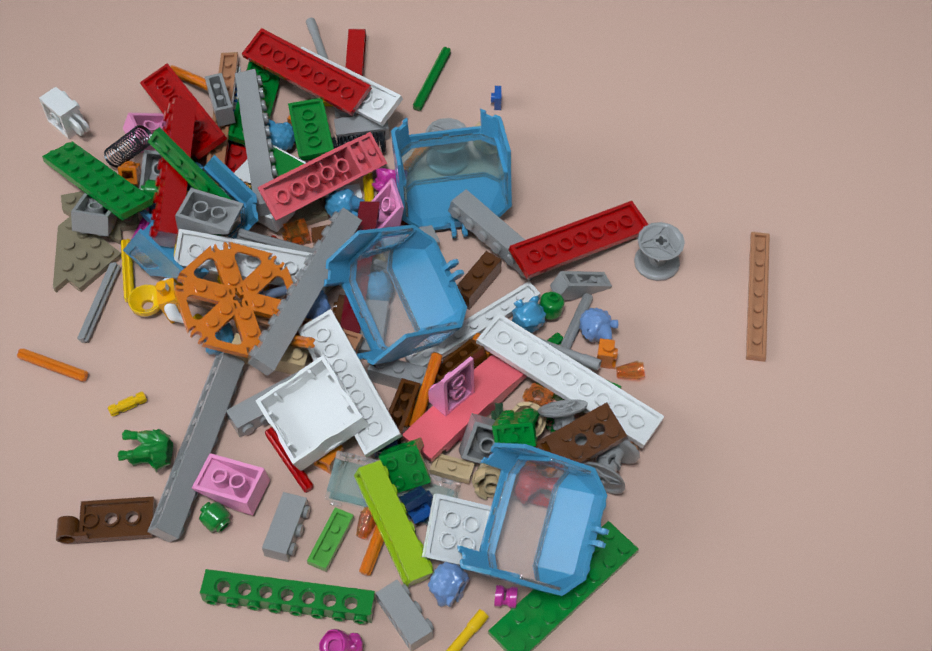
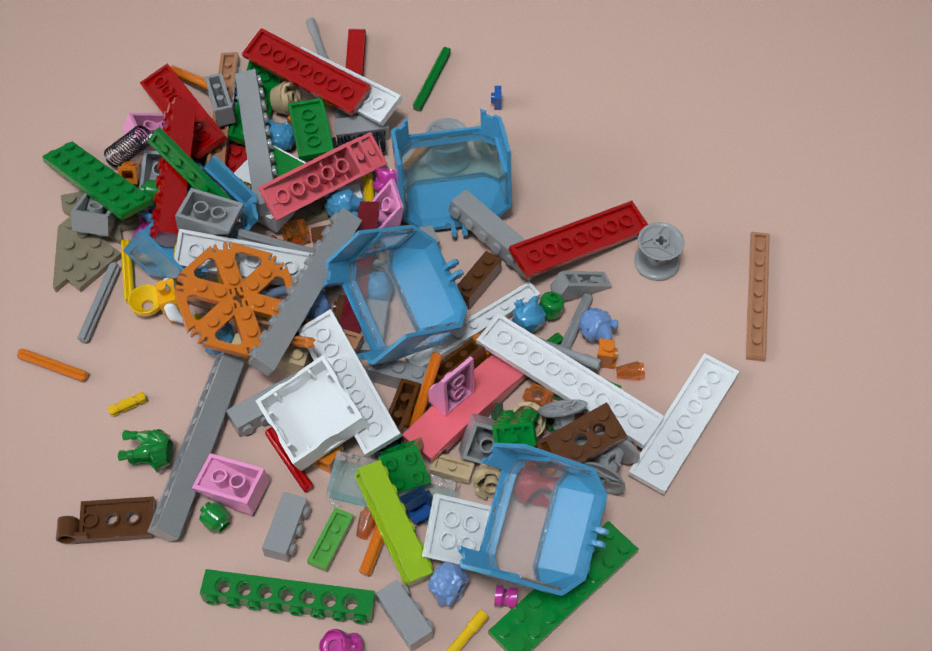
white brick [39,87,90,139] -> none
none -> tan cone [270,81,301,115]
none -> white plate [628,353,739,495]

